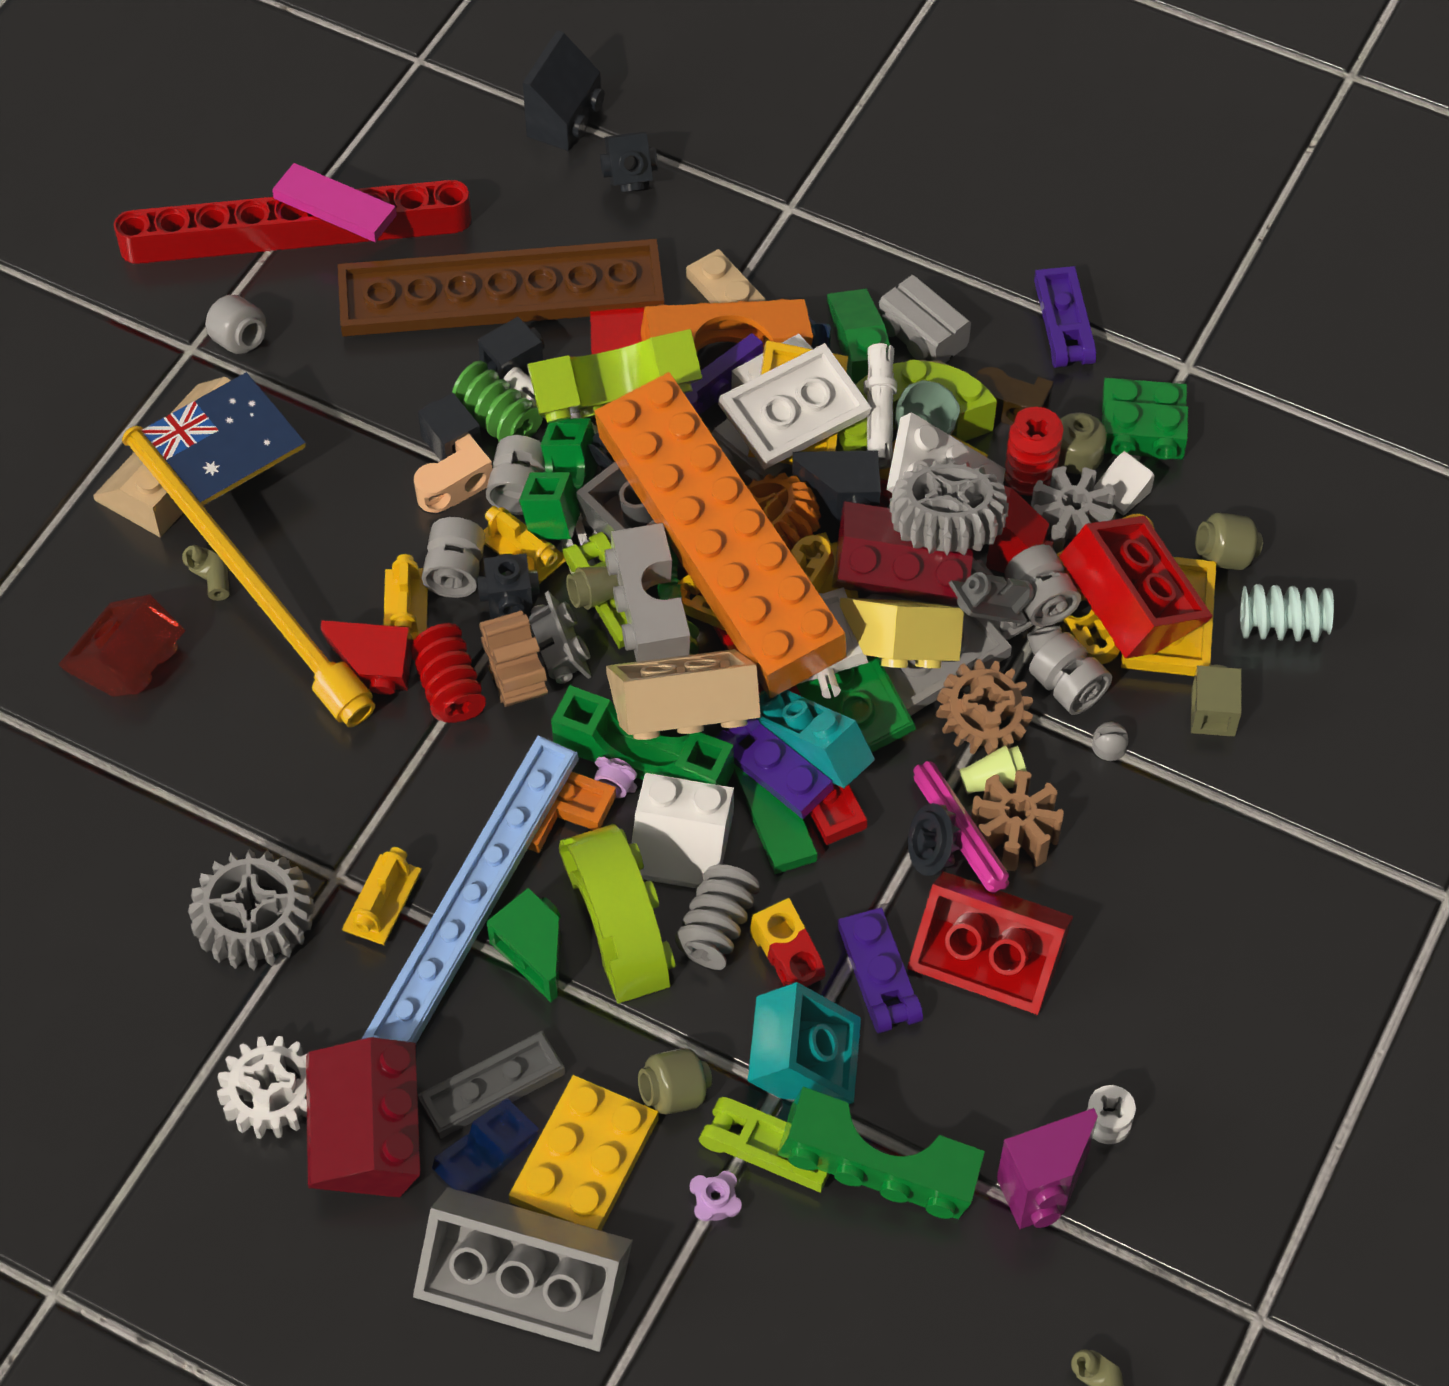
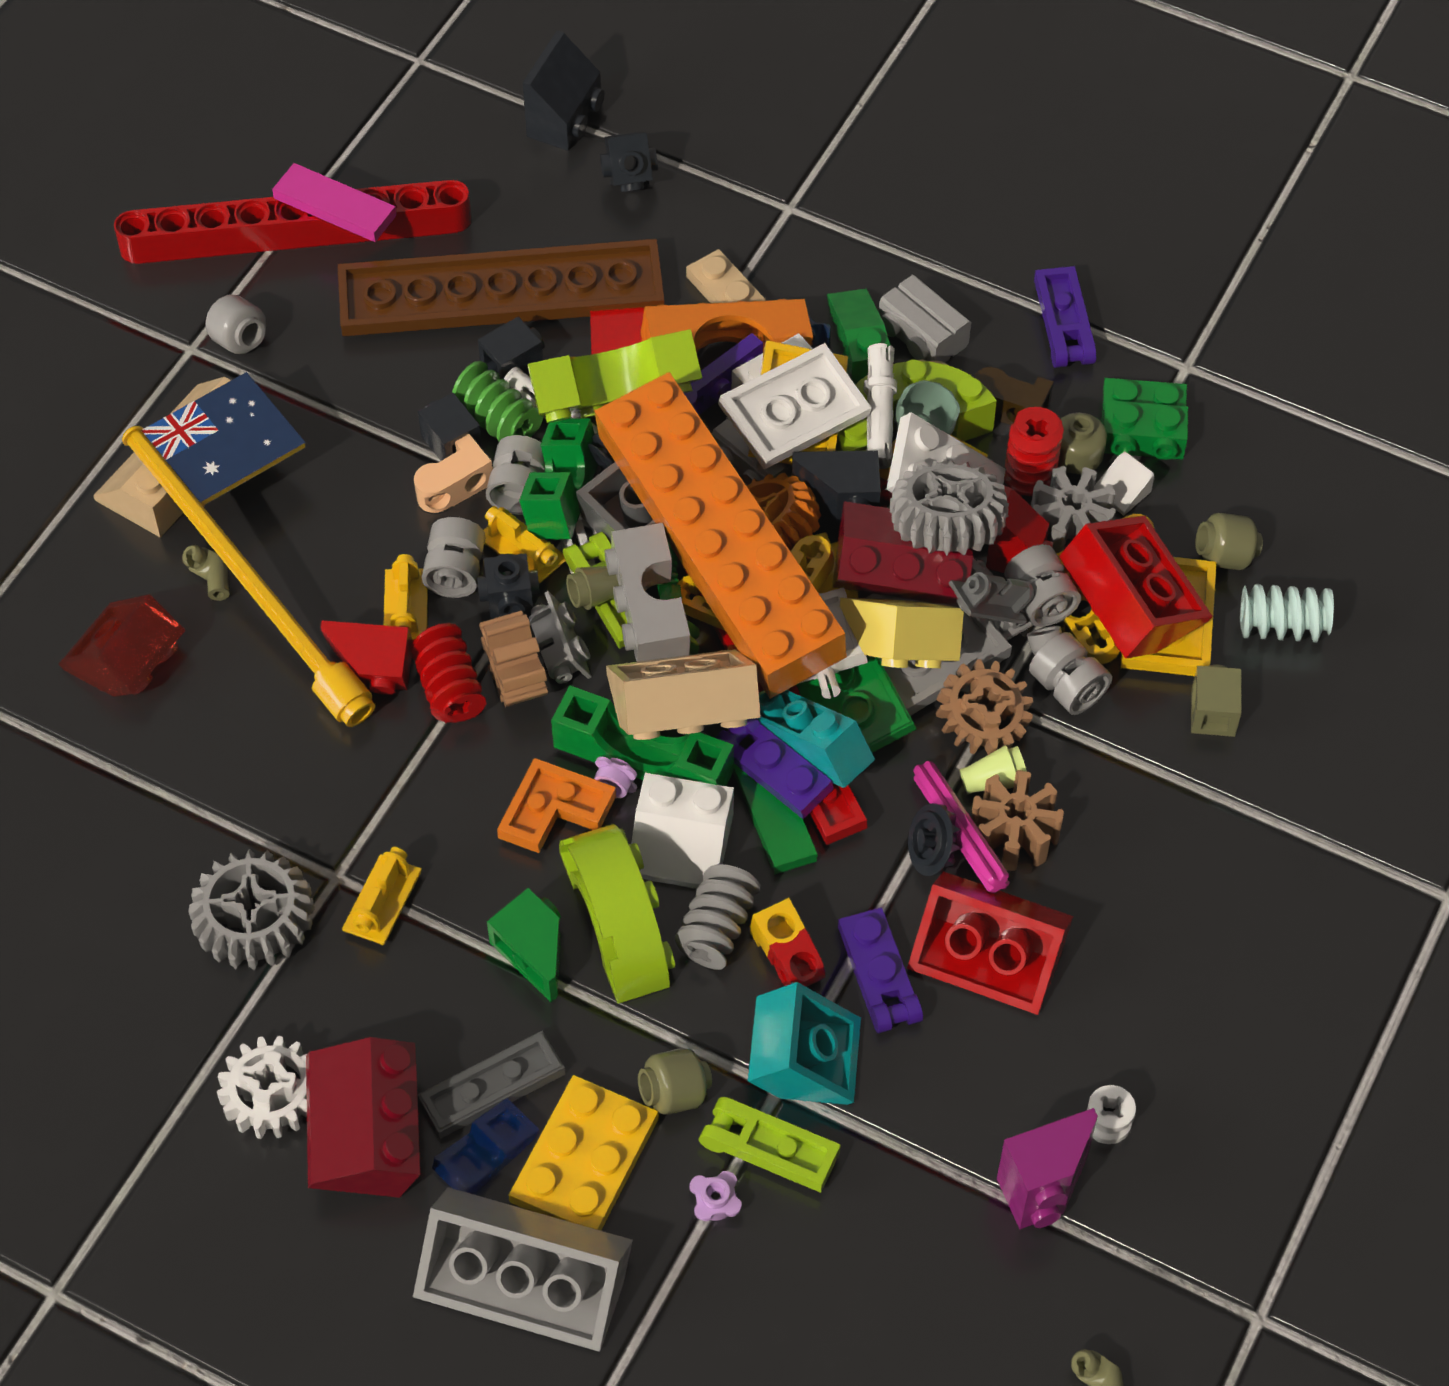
light blue tile [362,736,579,1045] -> none
green arch [777,1087,985,1219] -> none
light grey hinge [1092,722,1128,761] -> none

